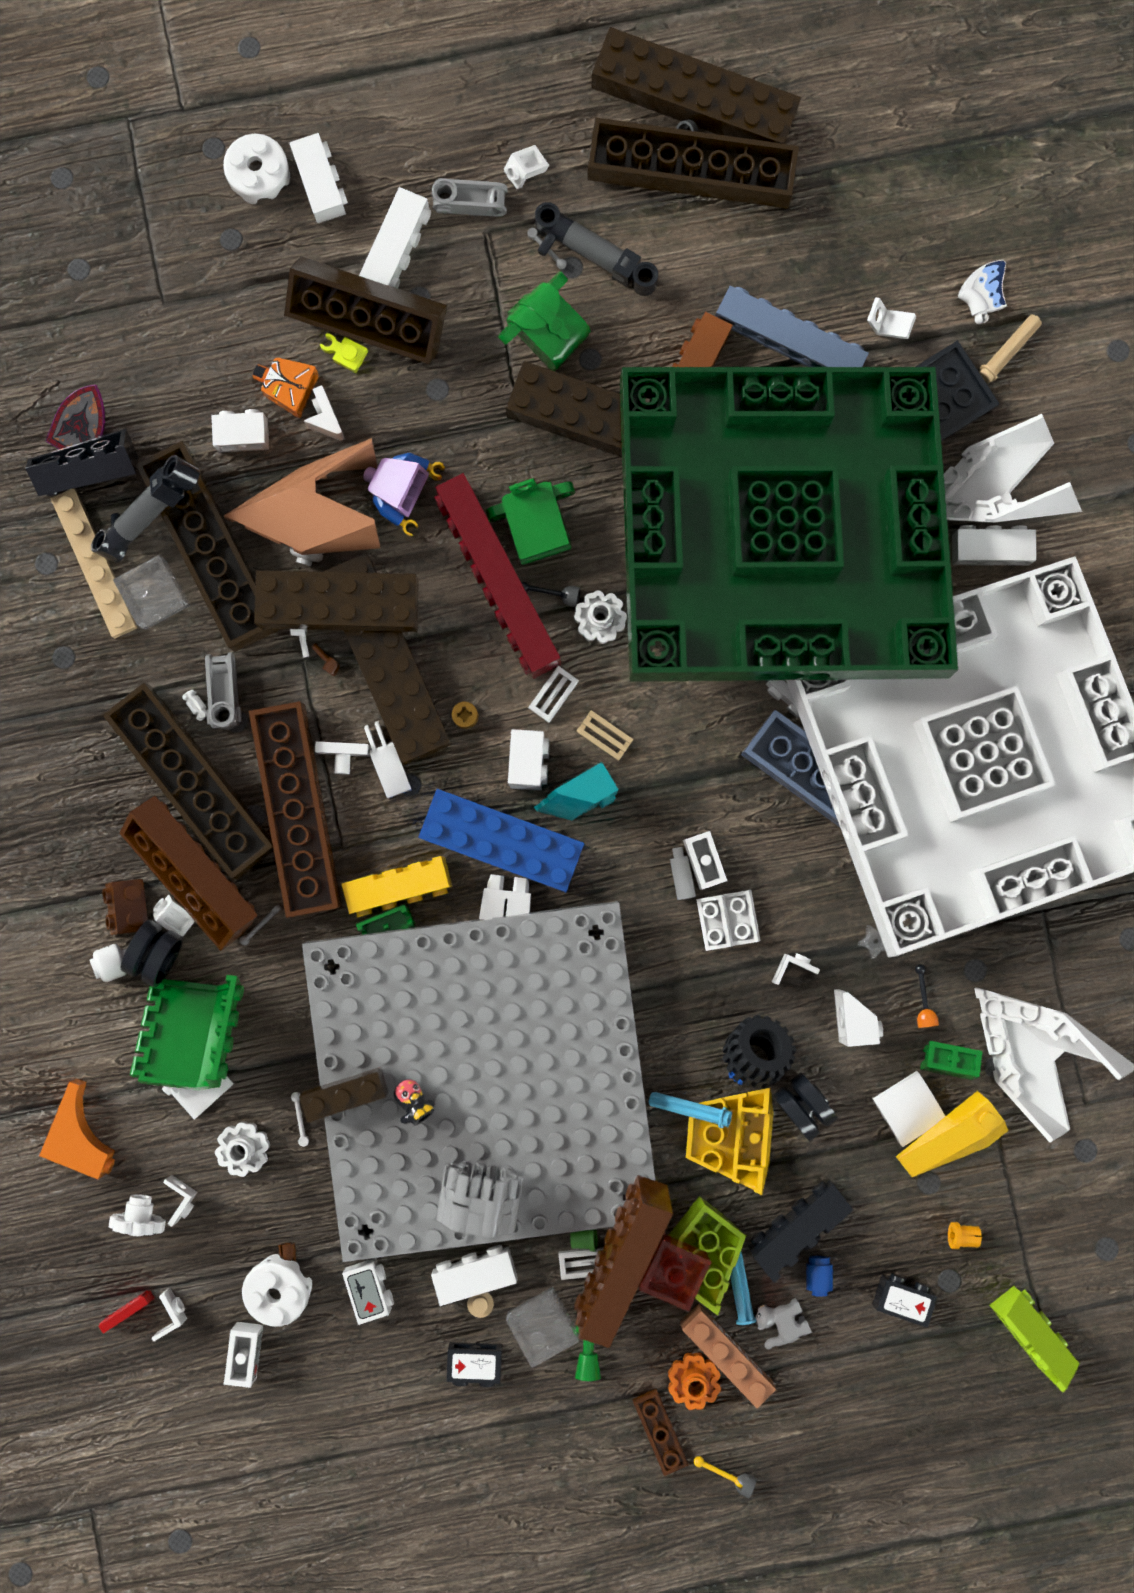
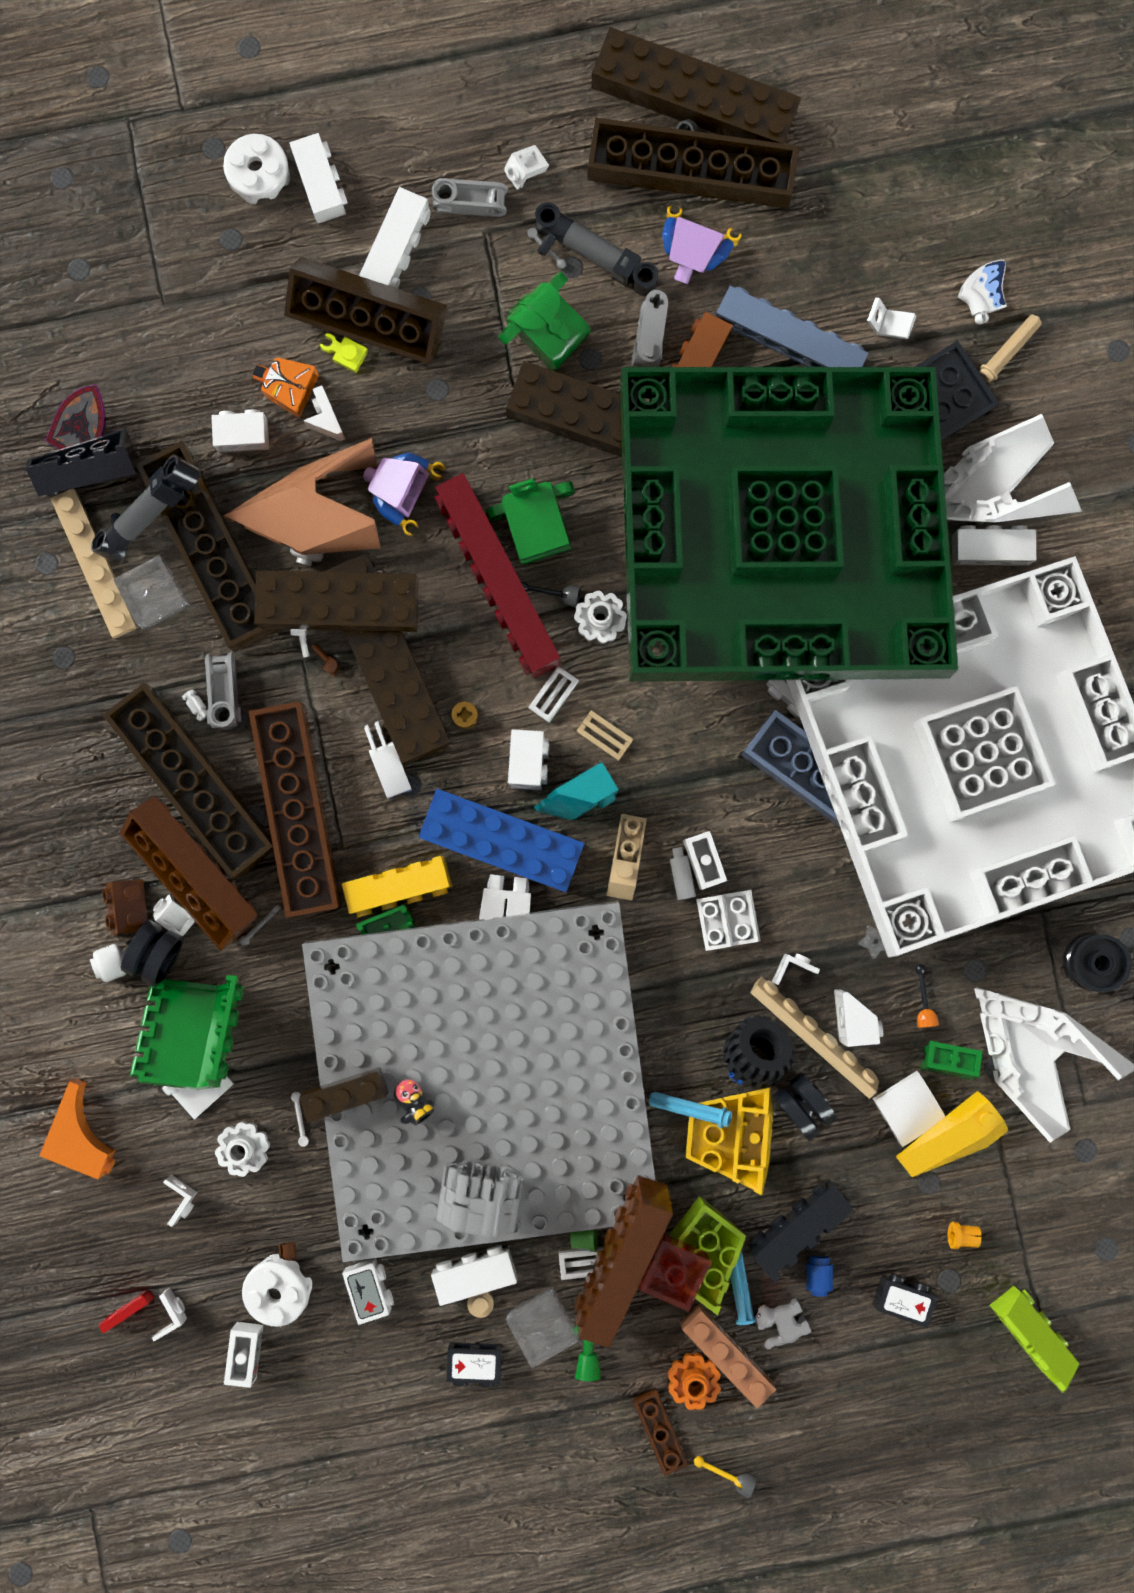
white plant [109,1195,166,1236] -> none
white tile [315,742,371,774] -> none
none -> tan slope [606,814,647,900]
none -> light grey piece [632,290,668,367]
none -> lavender torso [662,206,742,284]
none -> tan plate [750,976,879,1099]
none -> black wheel [1063,934,1131,992]

